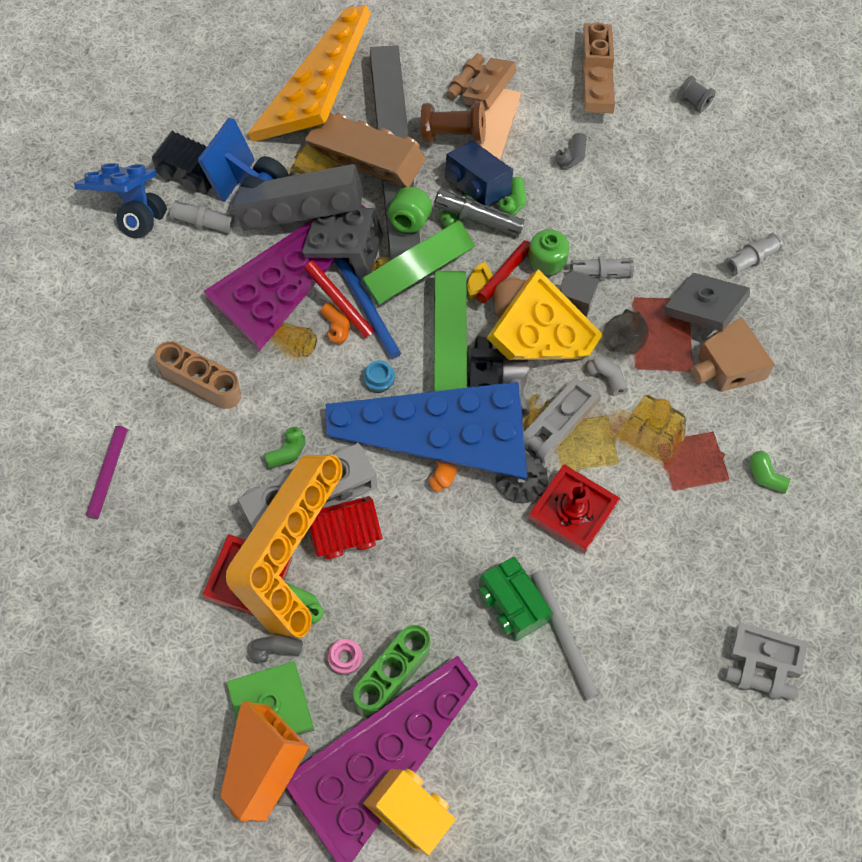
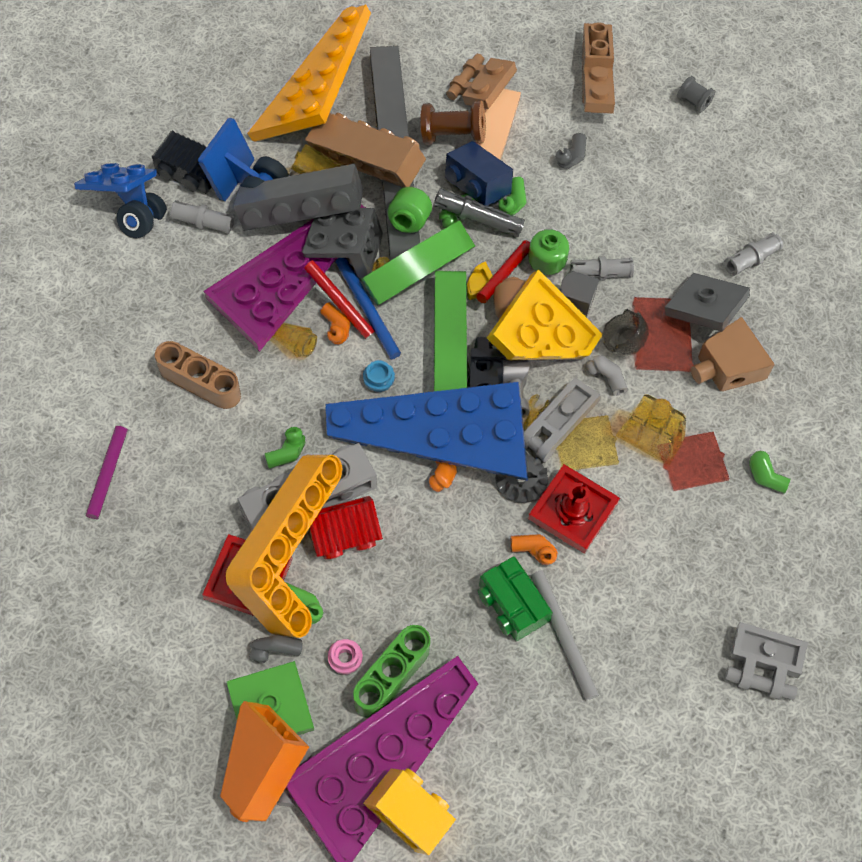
none -> orange arm [510,534,558,565]

